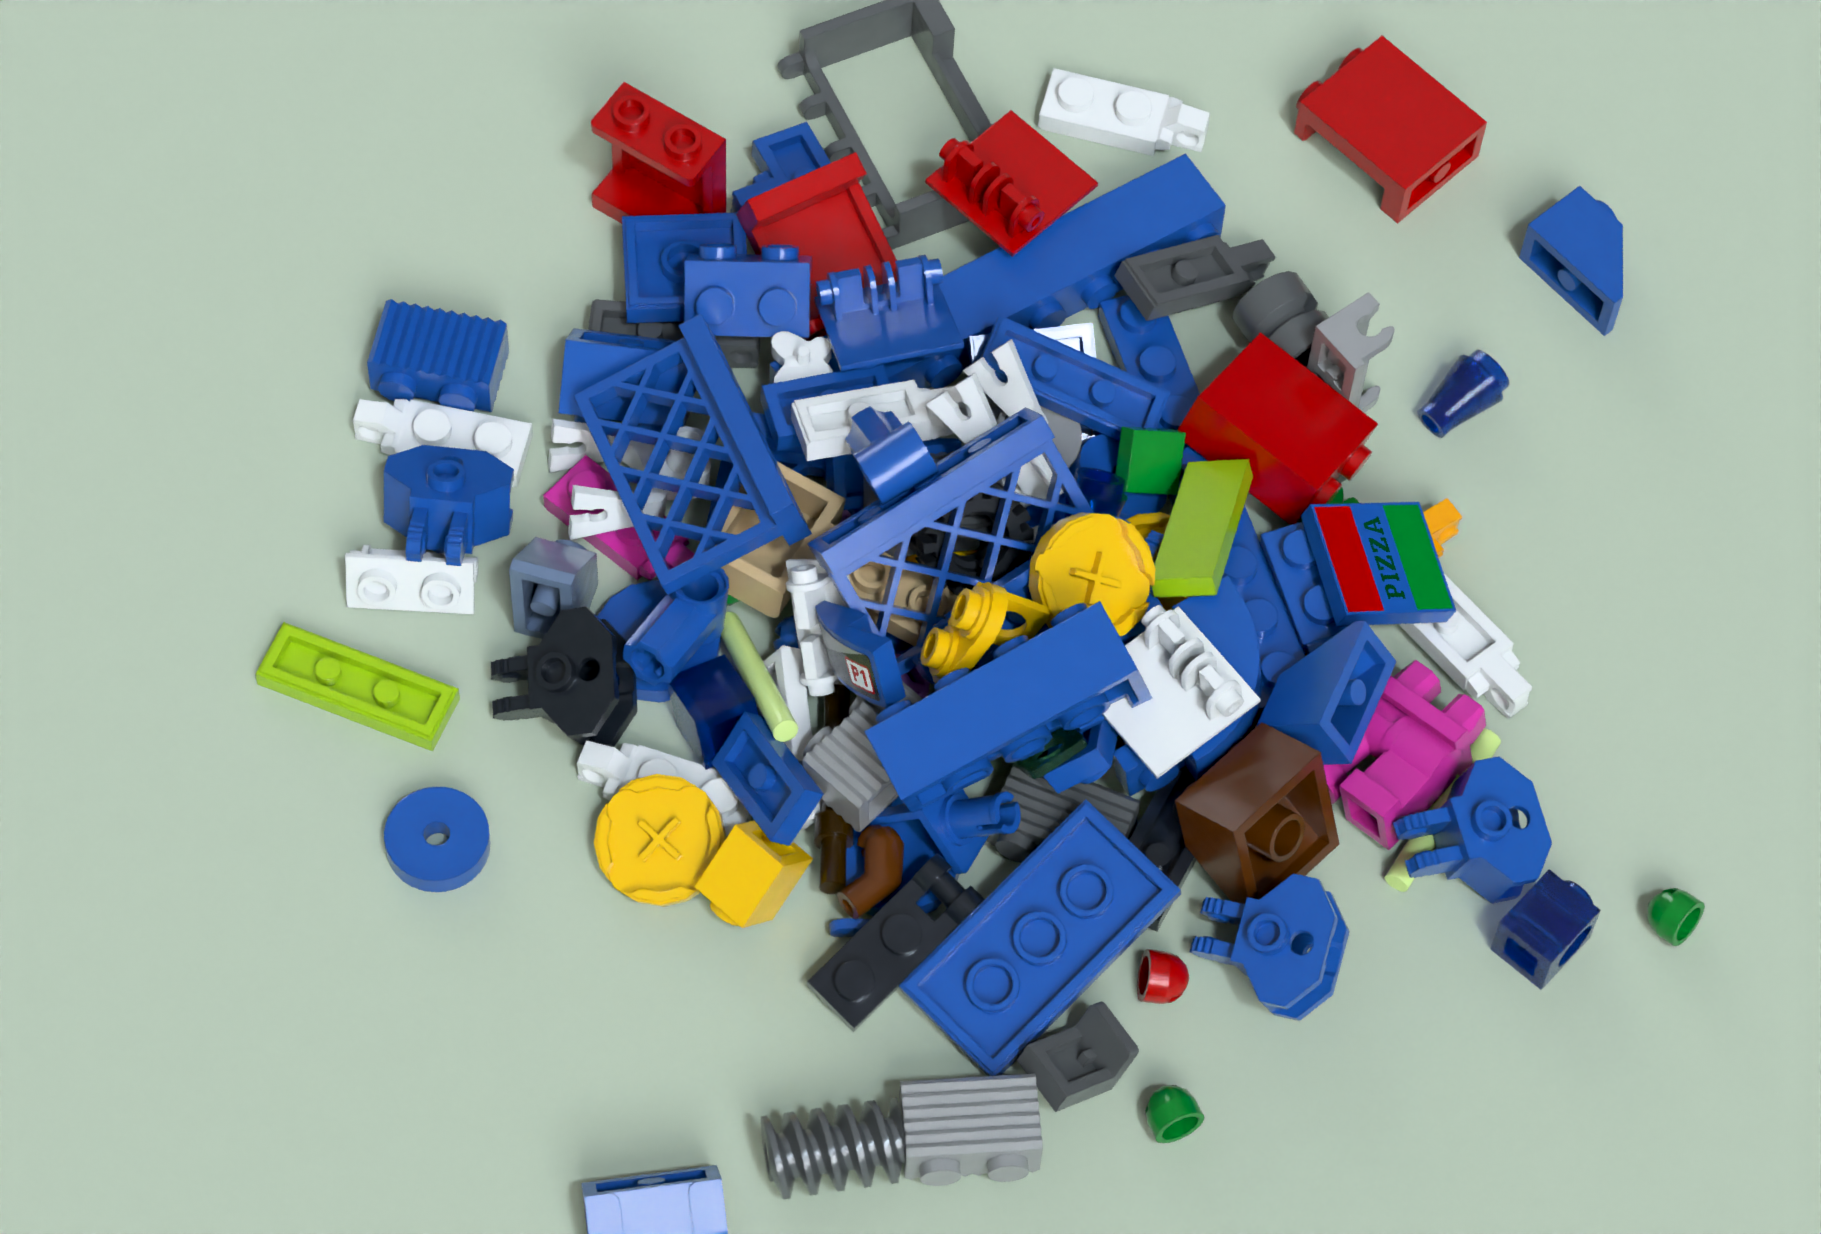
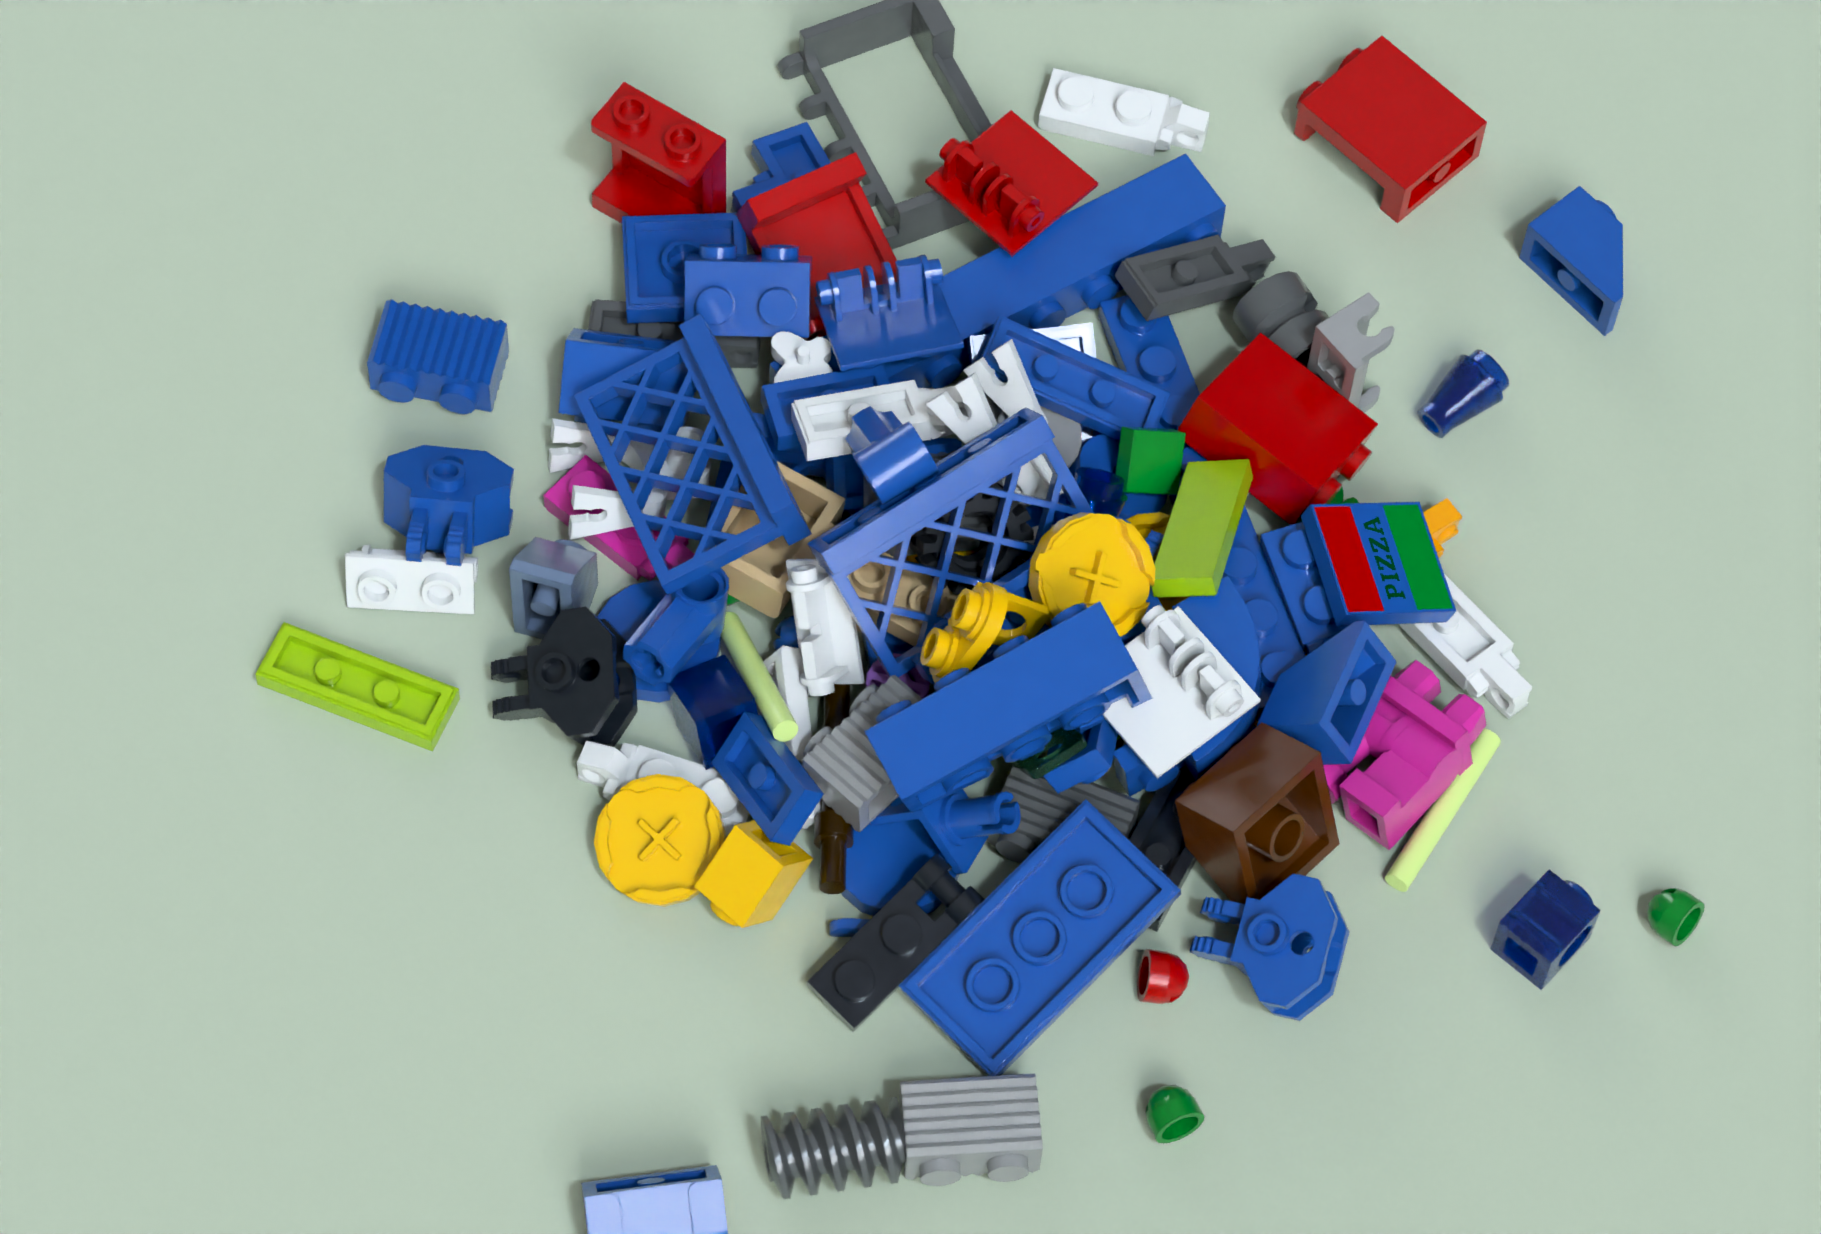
white hinge [353,399,533,488] -> none
blue piece [384,787,491,892] -> none
blue slope [815,600,906,708] -> none
reddish brown arm [837,824,904,919] -> none
dark grey bracket [1017,1001,1139,1112] -> none
blue hinge [1393,756,1552,904] -> none

